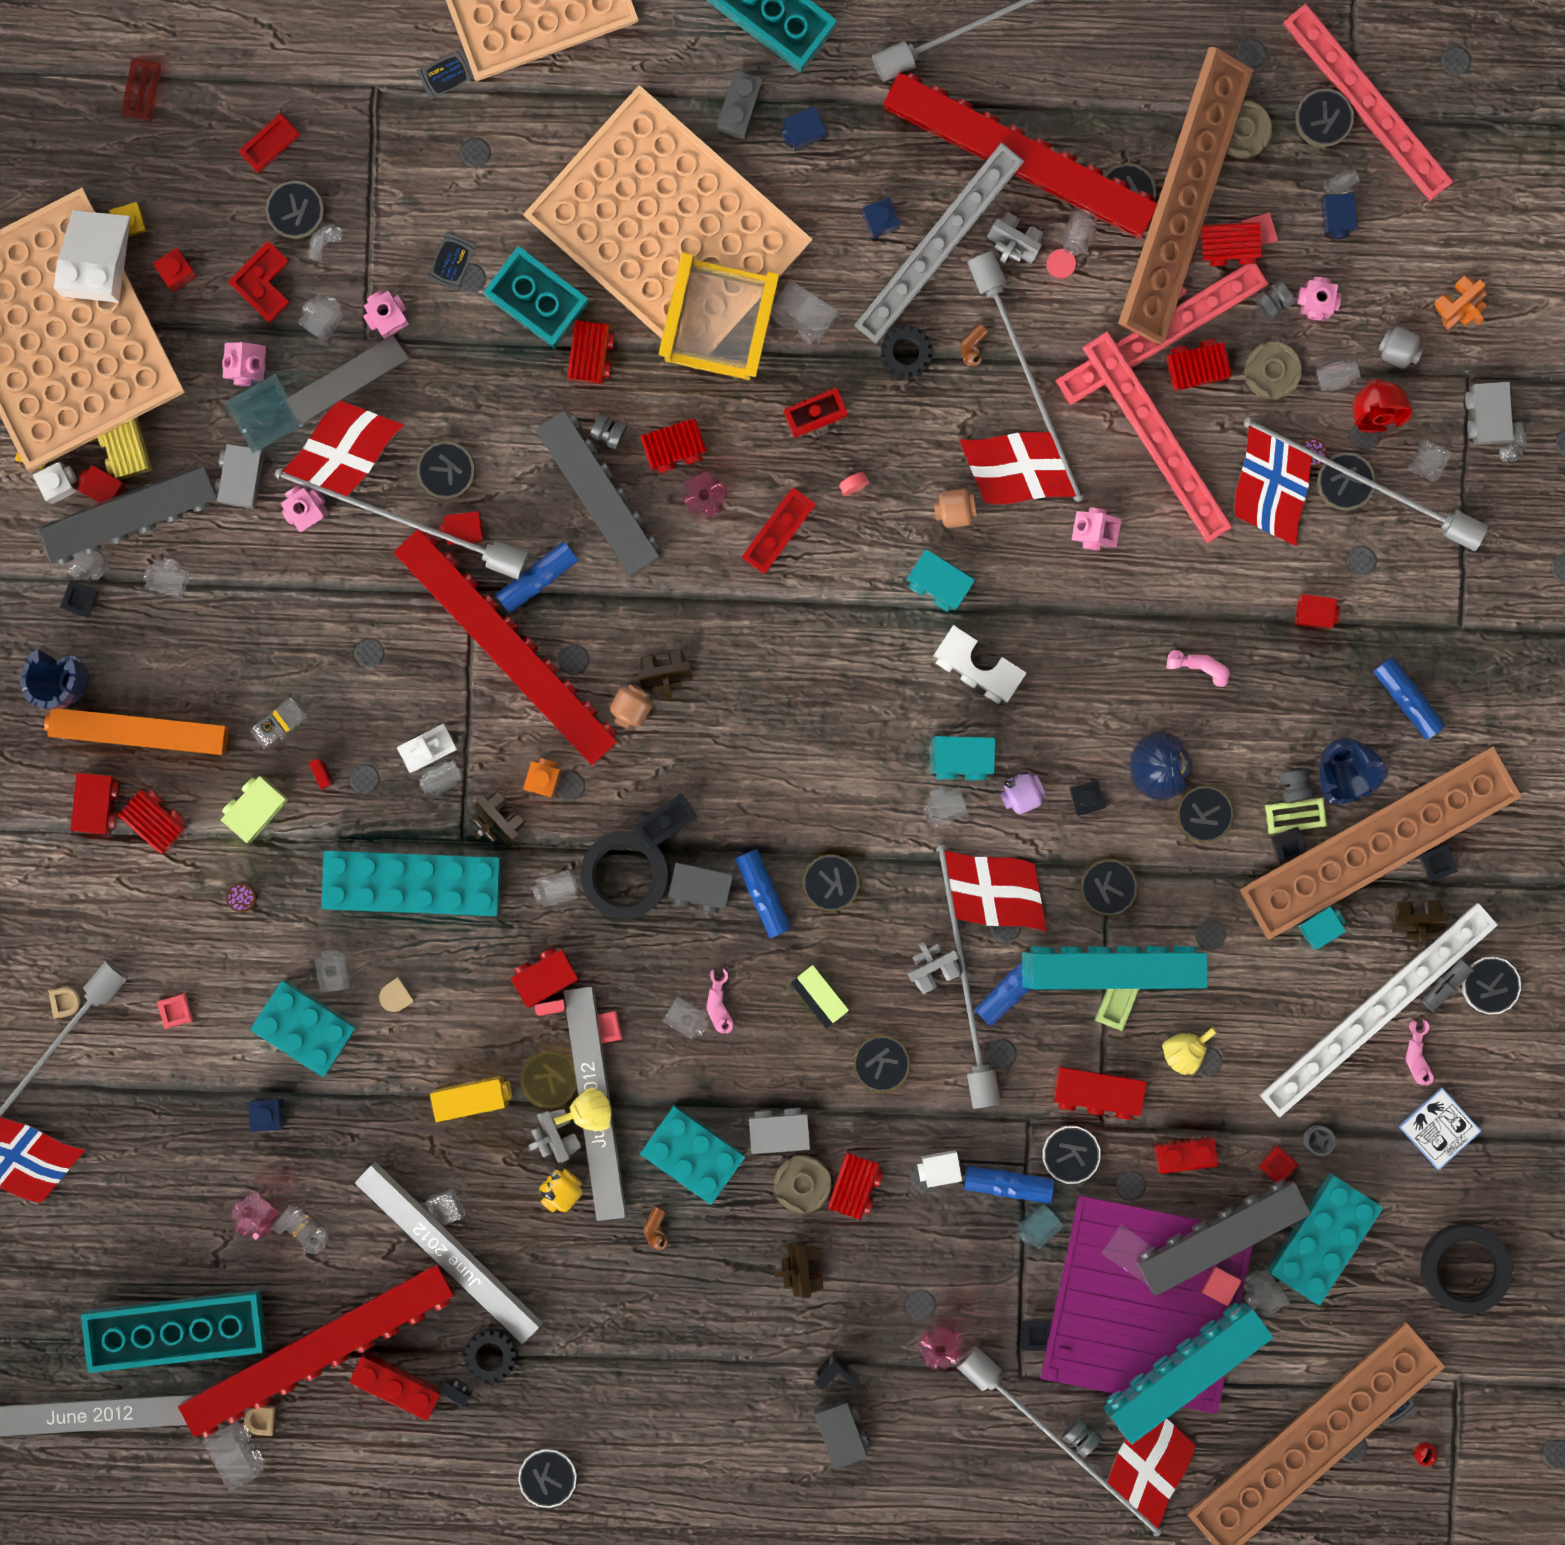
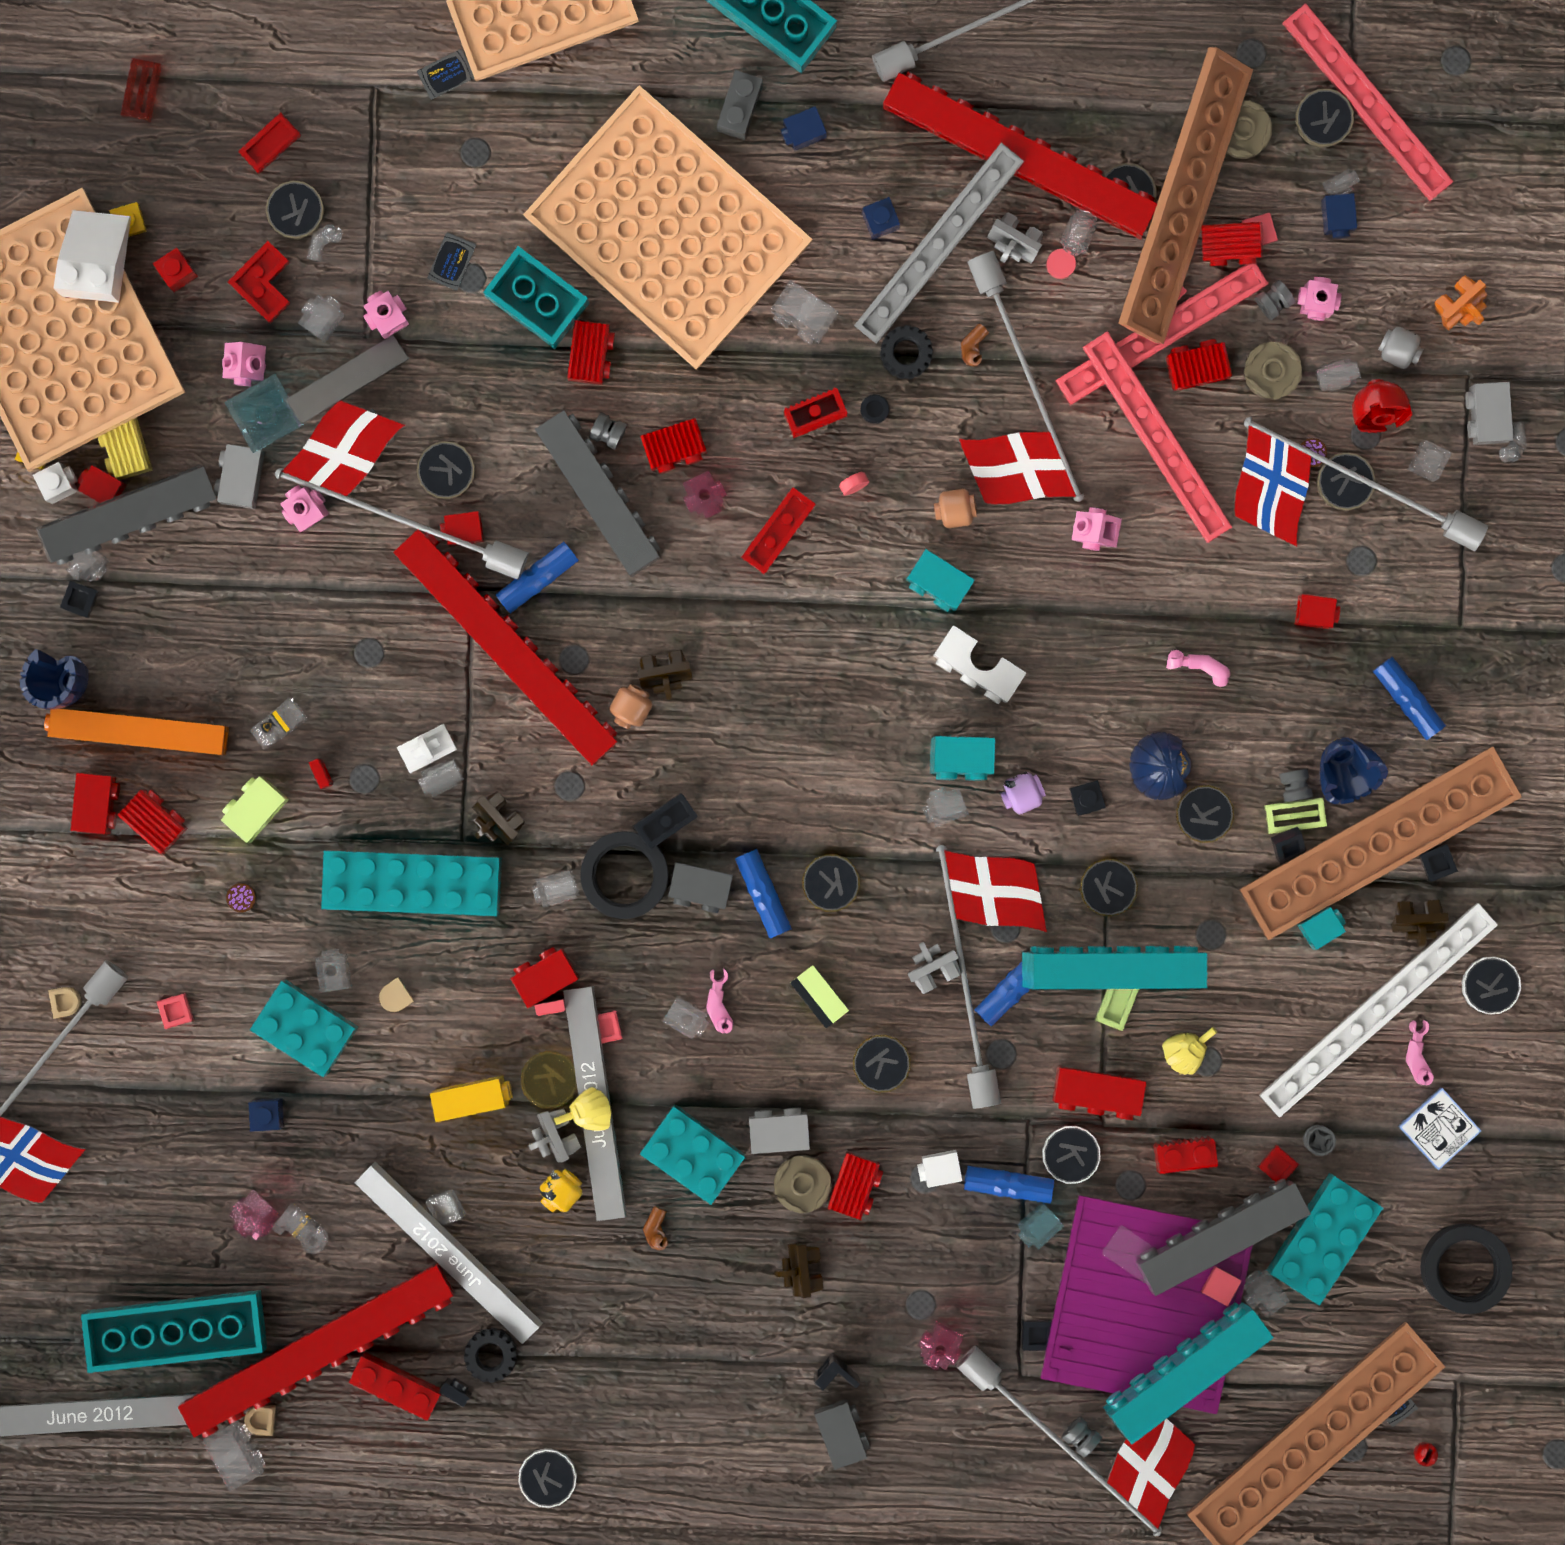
clear brick [143,557,192,600] -> none
orange brick [523,758,563,798] -> none
clear piece [659,252,779,380] -> none
dark grey pin [1421,958,1475,1013] -> none
none -> black tile [860,394,889,424]

